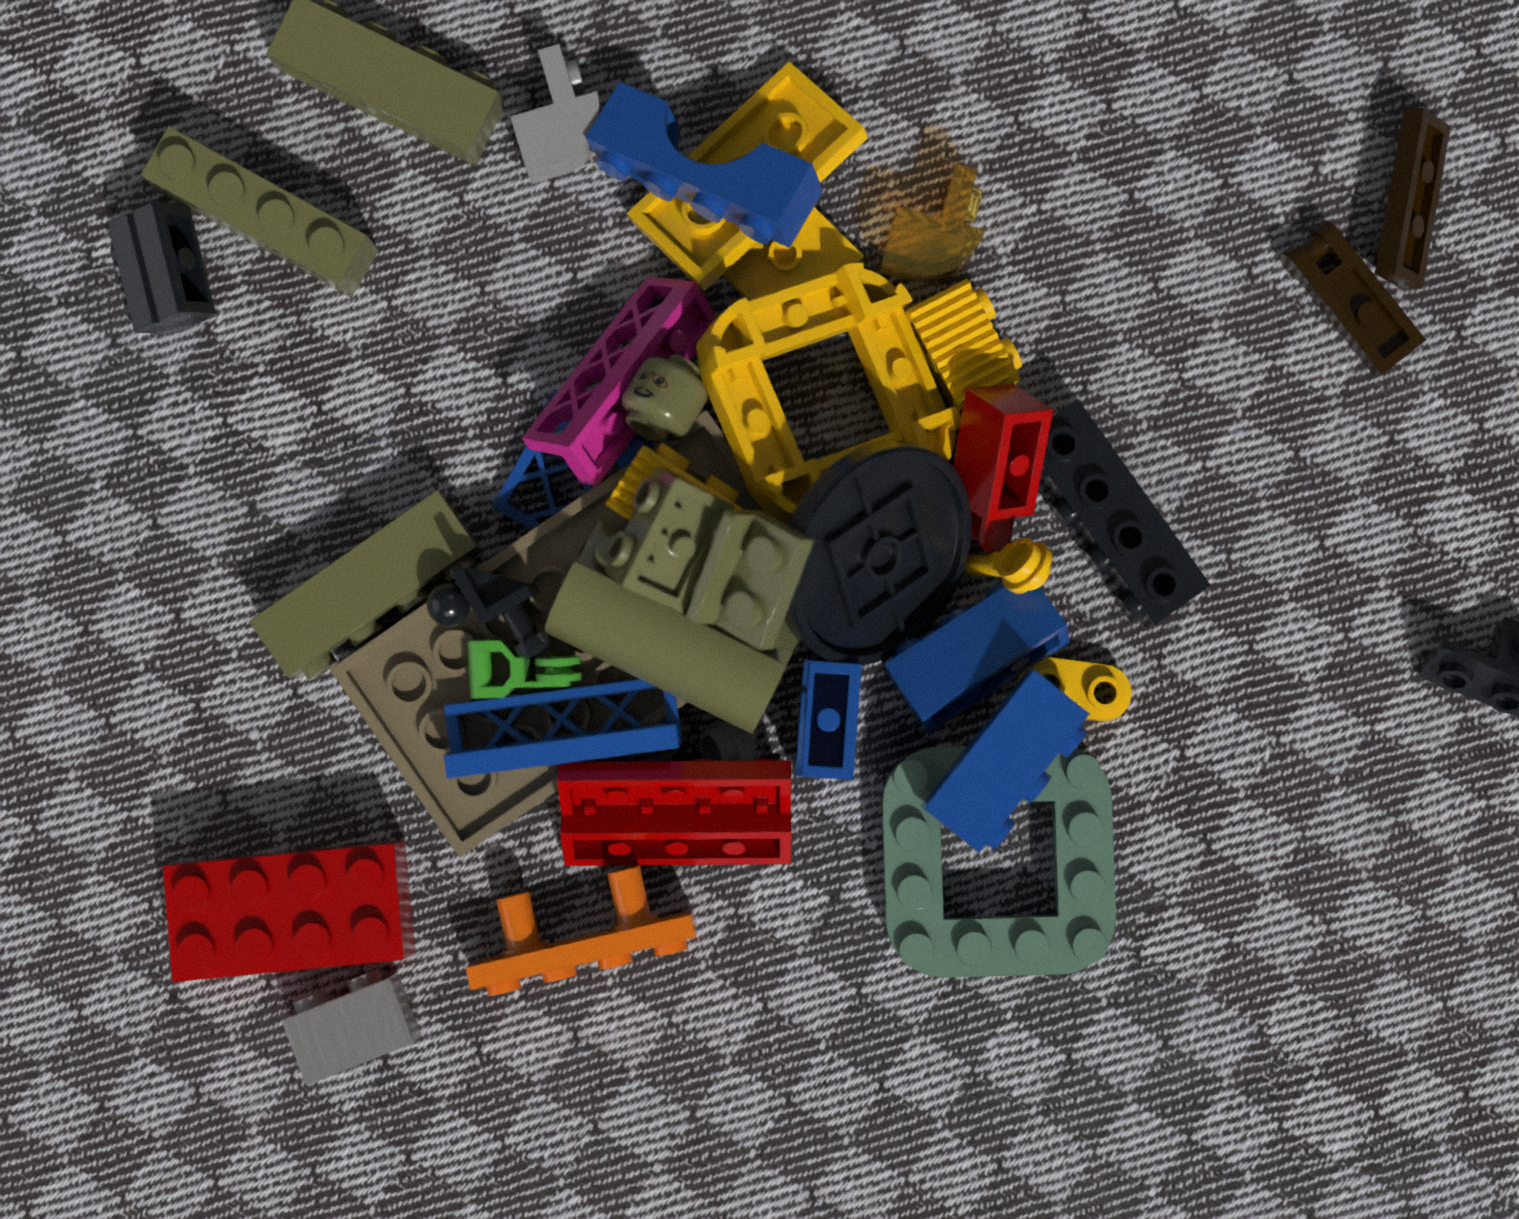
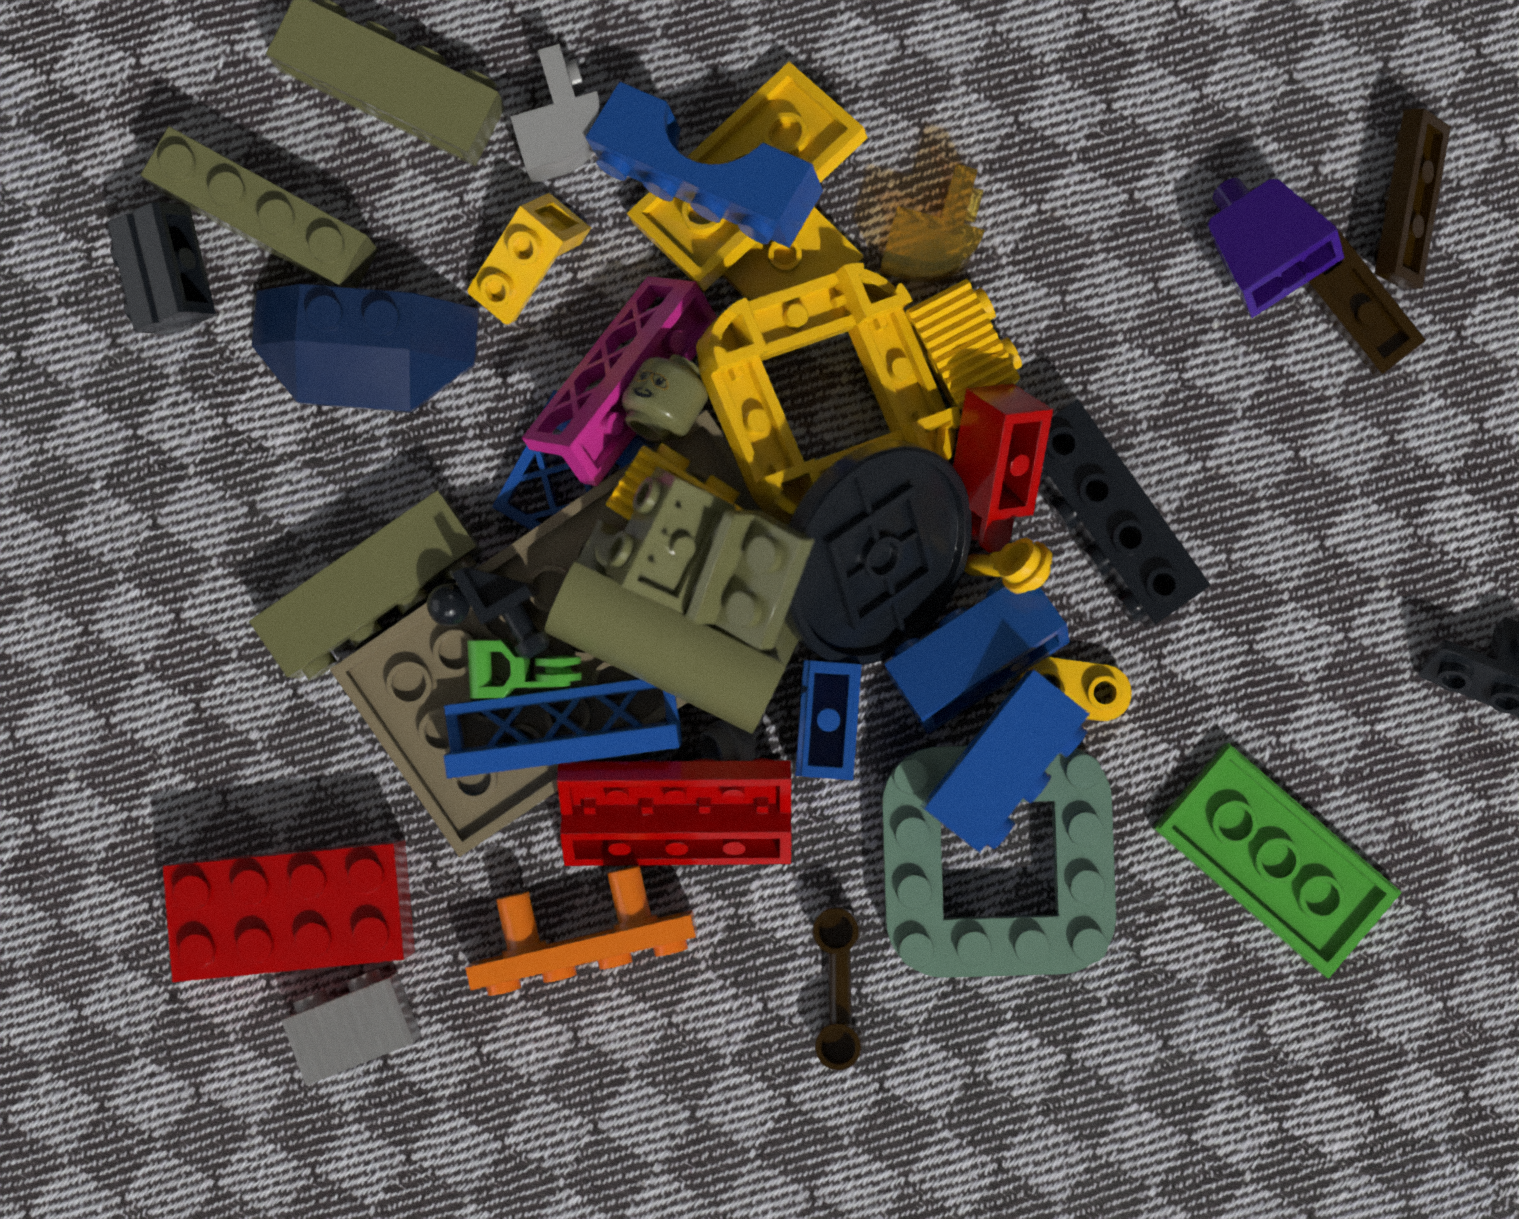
none -> dark blue wedge [252,284,480,413]
none -> yellow bracket [468,193,591,325]
none -> dark brown bar [813,907,864,1070]
none -> bright green tile [1152,743,1402,979]
none -> dark purple torso [1207,178,1344,318]

